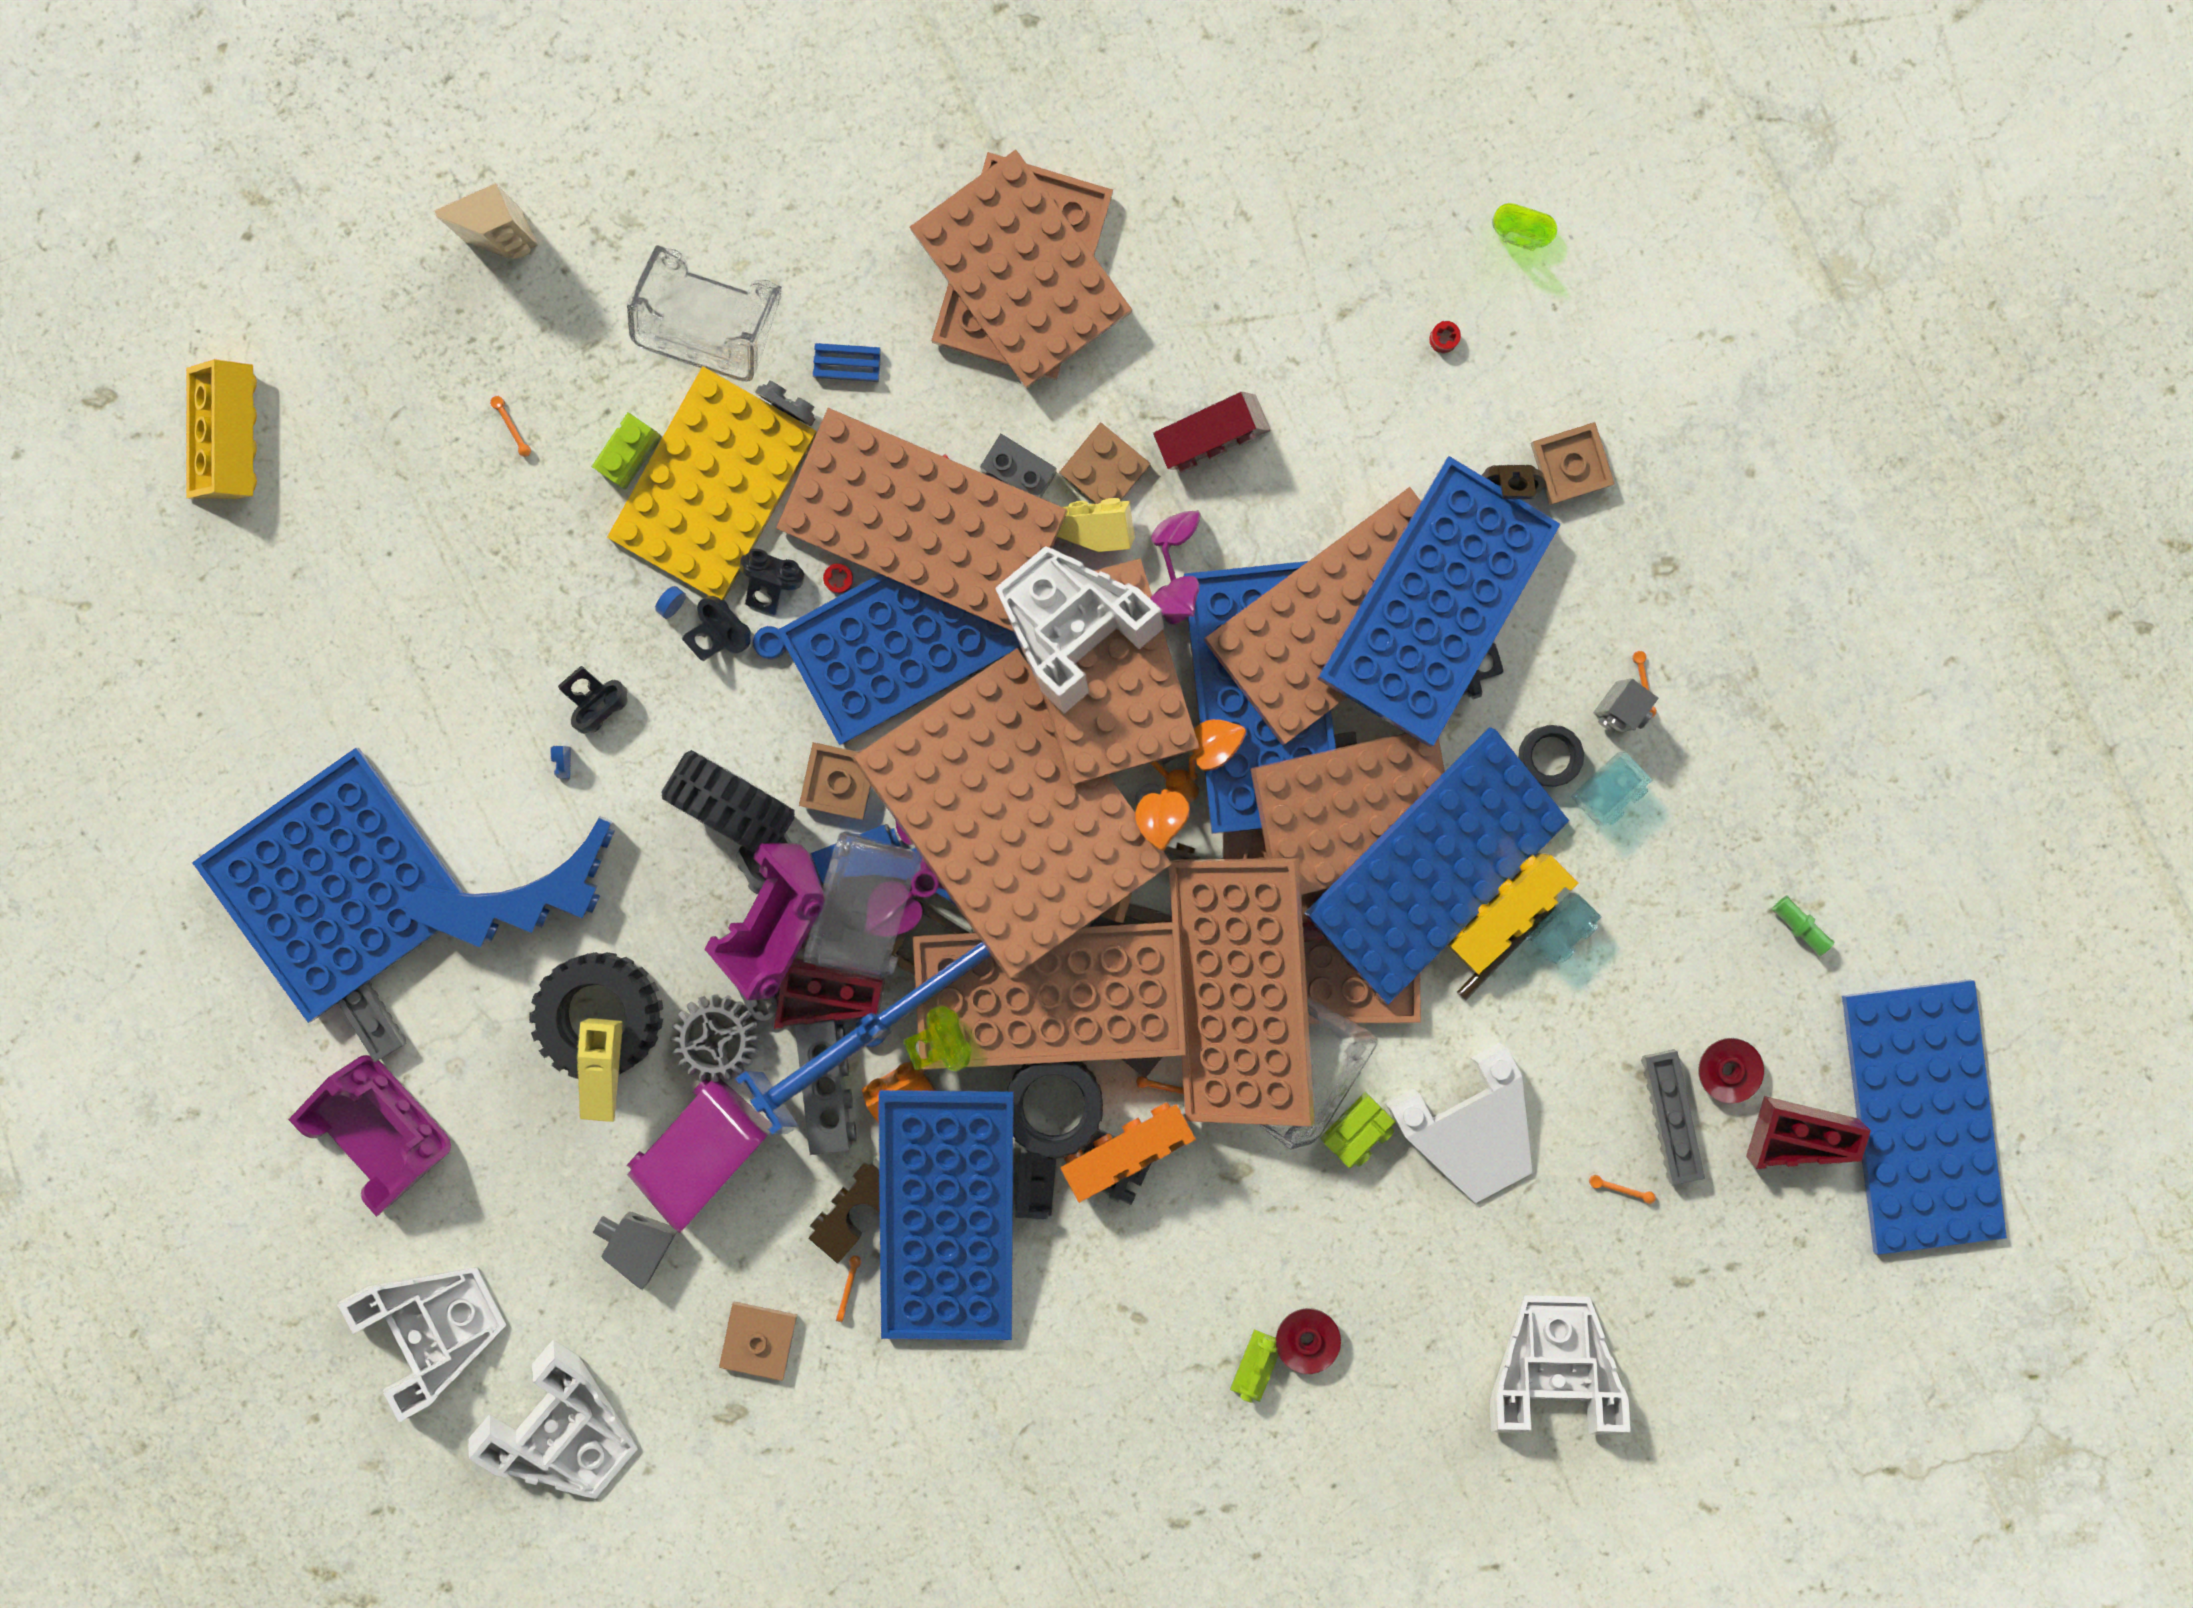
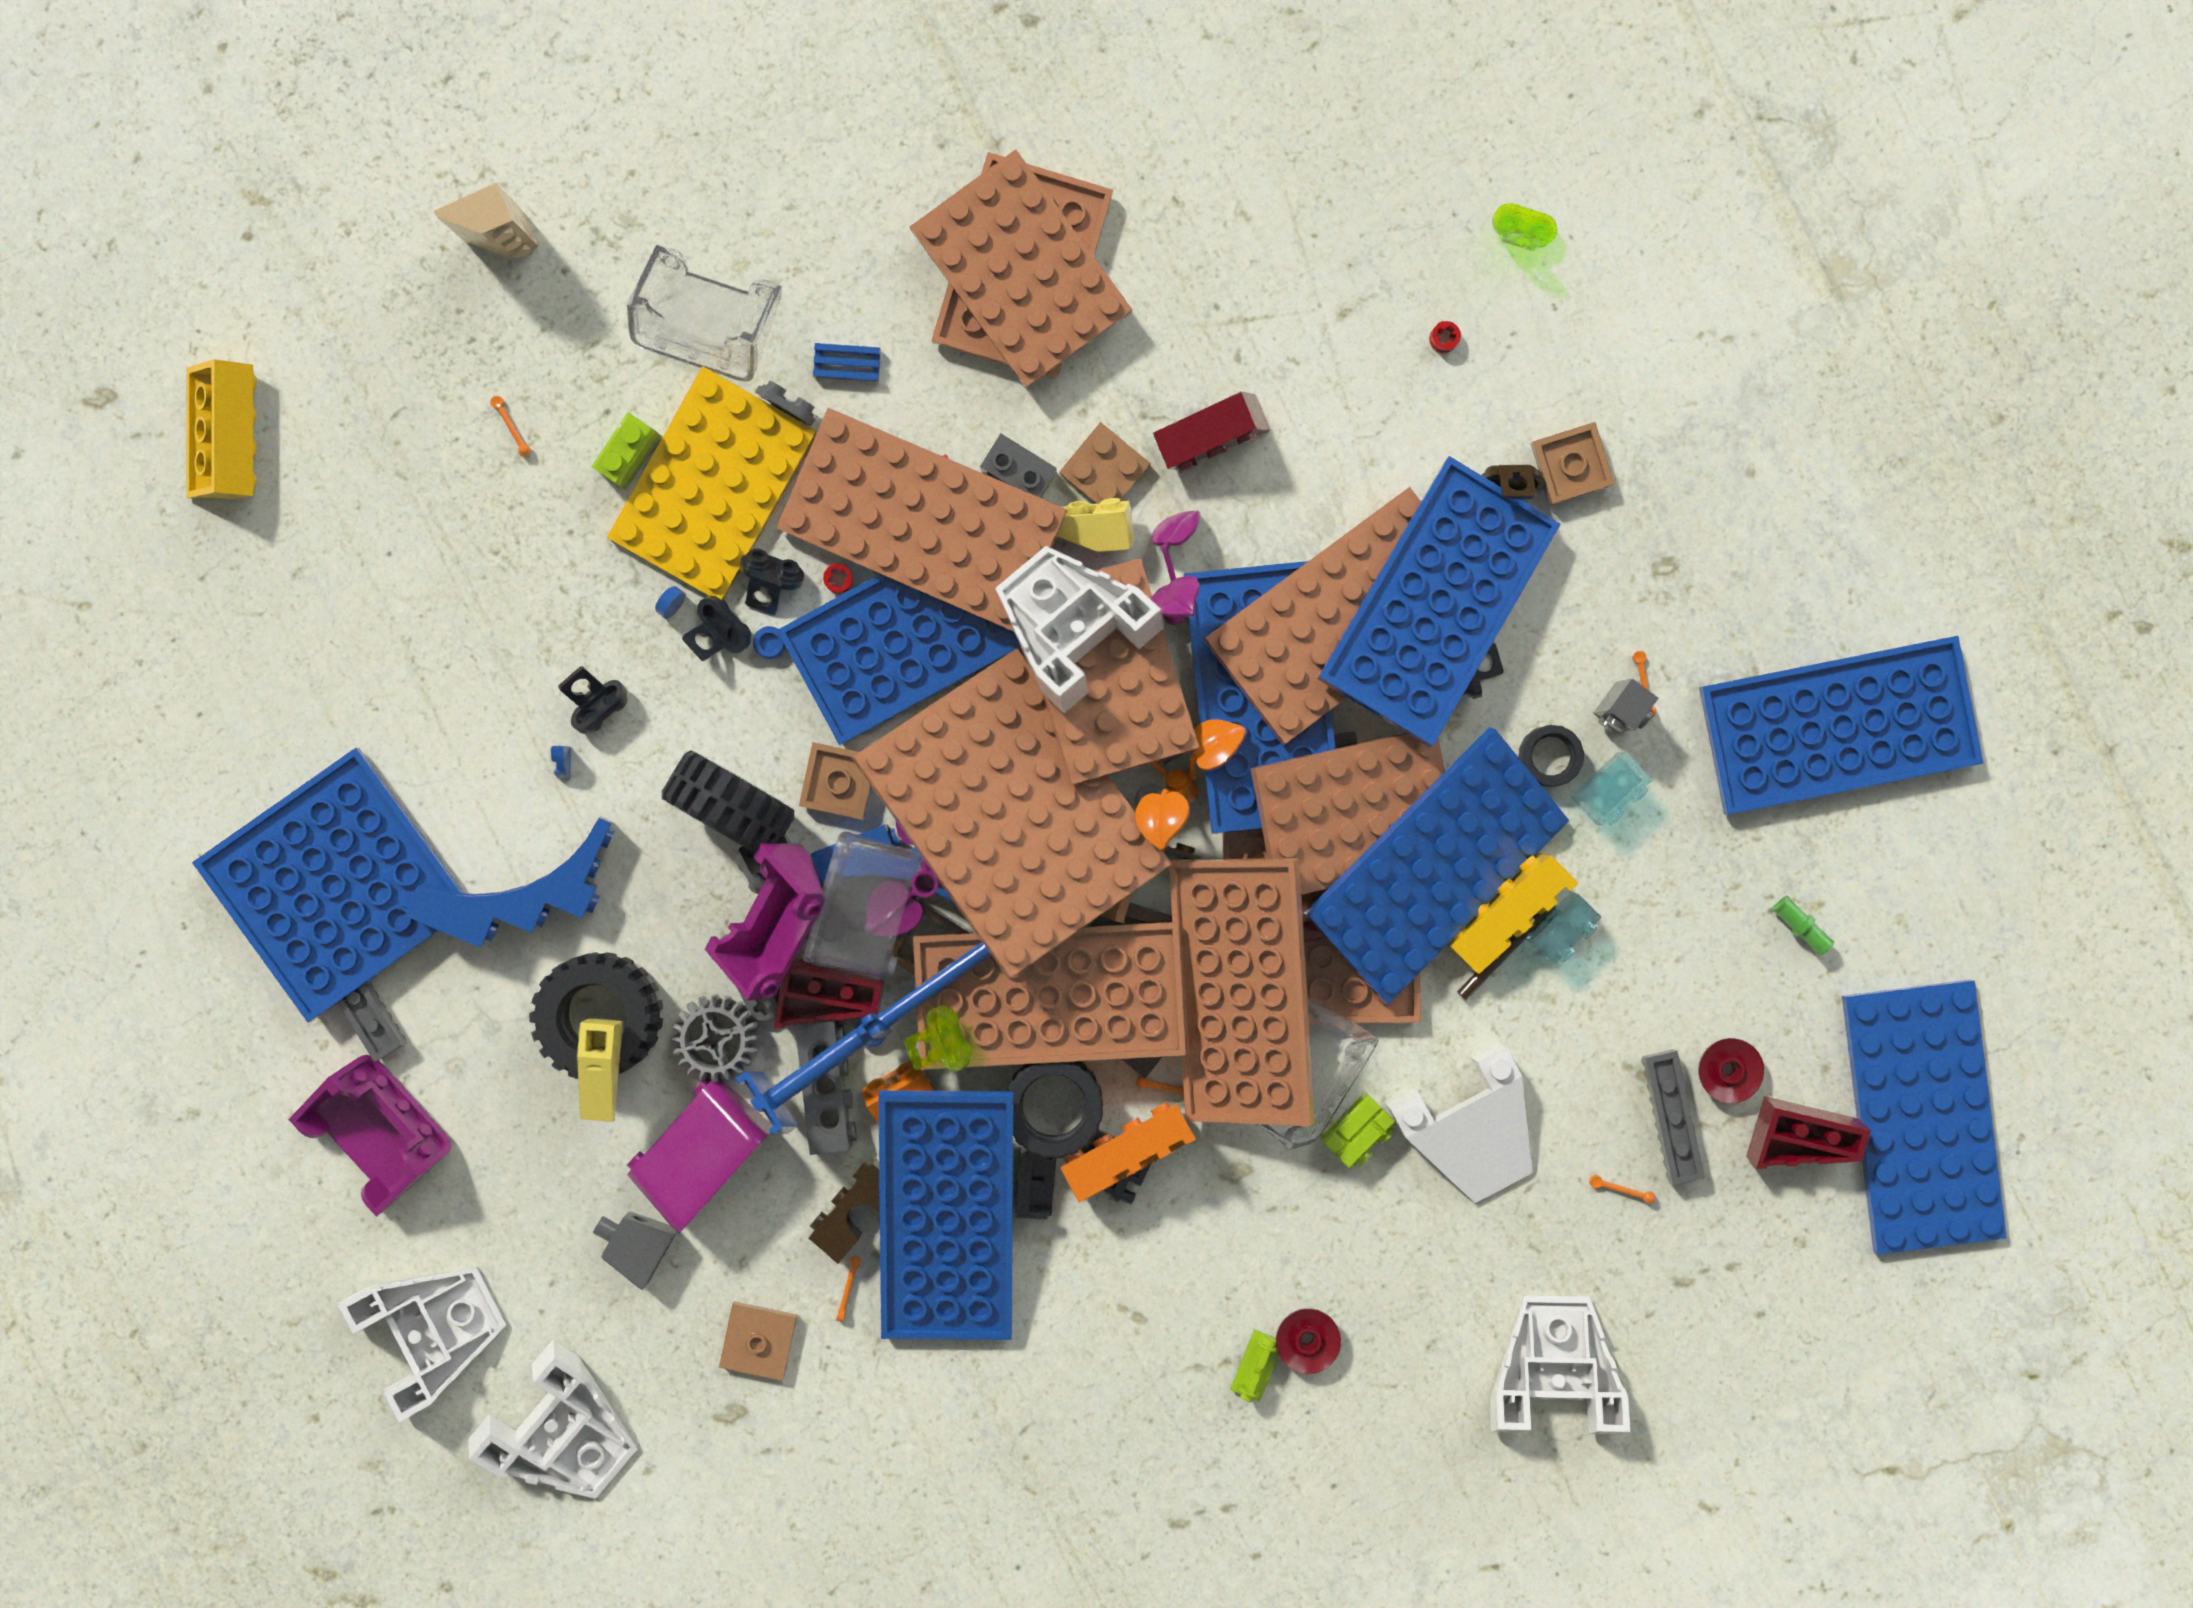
none -> blue plate [1699,636,1984,815]

